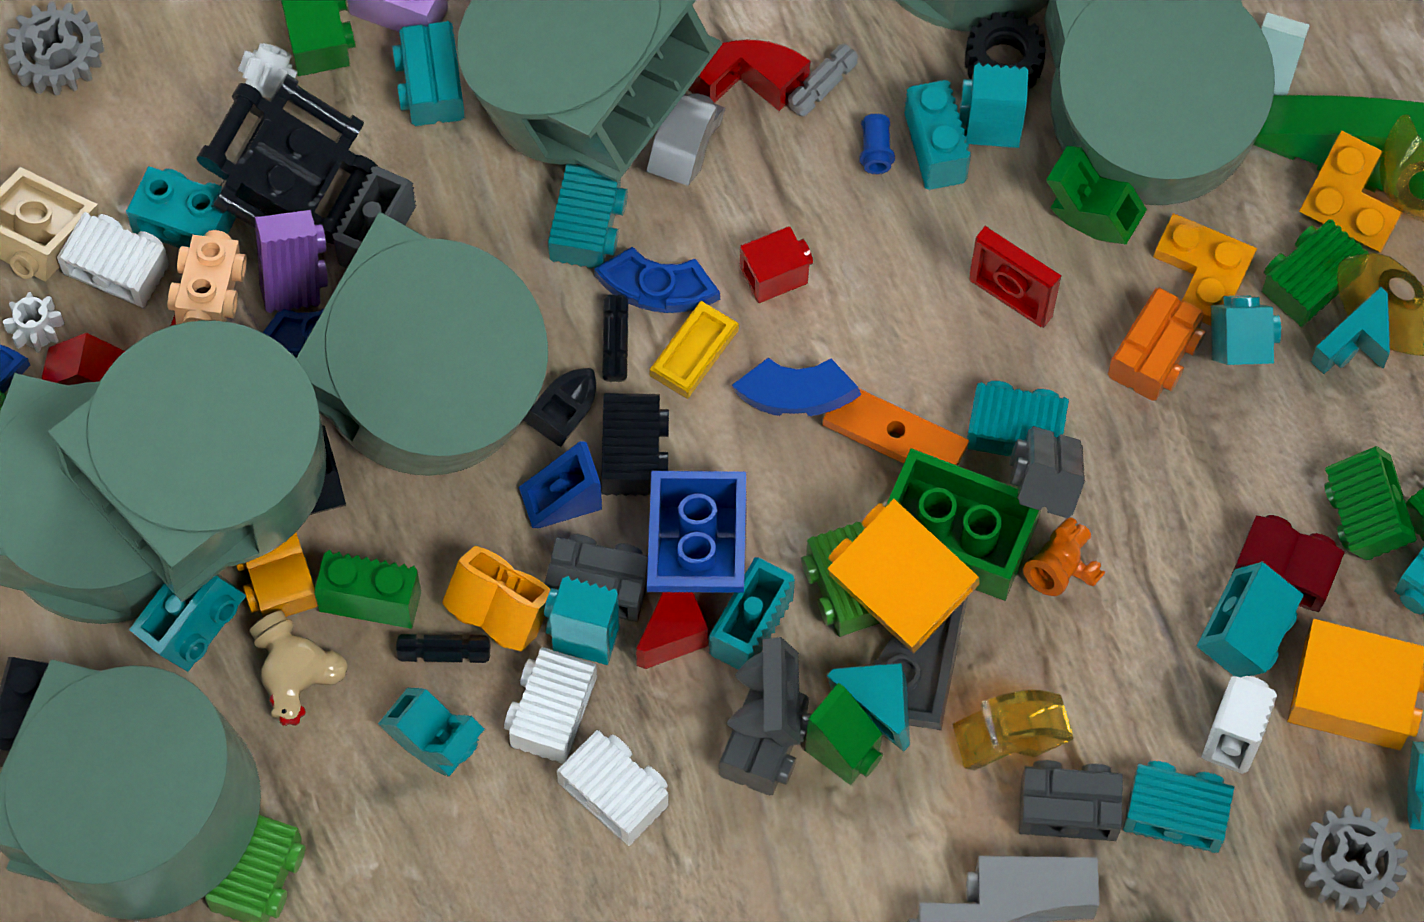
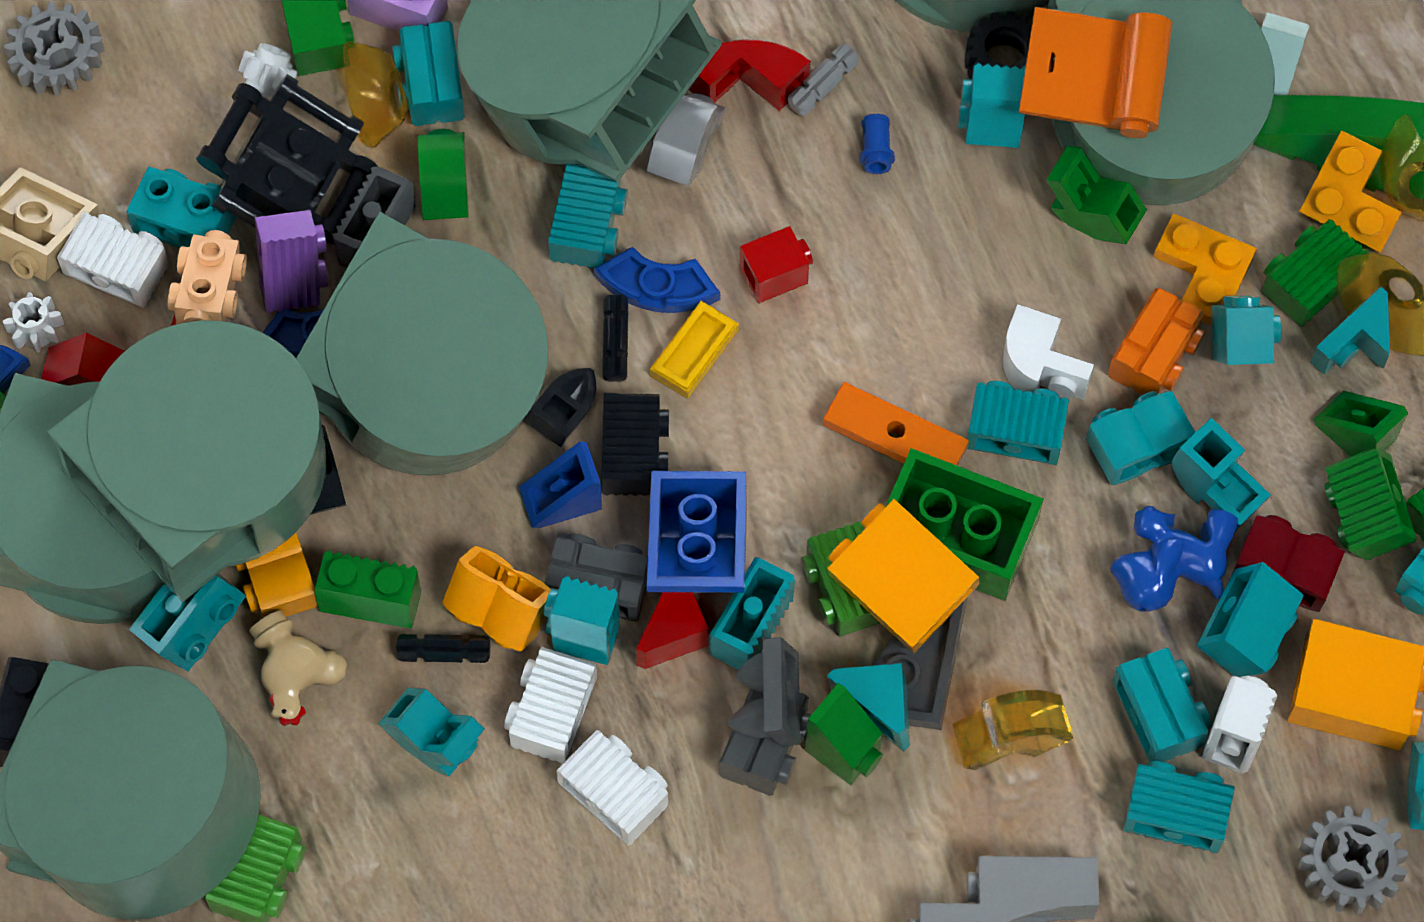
blue tile [732,358,861,416] -> none
teal brick [904,80,971,190] -> none
red tile [969,226,1062,328] -> none
dark grey brick [1010,426,1085,519] -> none
dark grey brick [1019,760,1123,841] -> none
orange piece [1023,517,1105,596] -> none
none -> clear yellow piece [343,41,408,148]
none -> green brick [418,129,469,220]
none -> white brick [1003,304,1094,400]
none -> orange door [1018,7,1173,138]
none -> teal brick [1086,391,1195,485]
none -> blue animal [1110,506,1238,612]
none -> teal brick [1112,648,1211,762]
none -> teal brick [1172,418,1271,531]
none -> green slope [1313,390,1408,457]

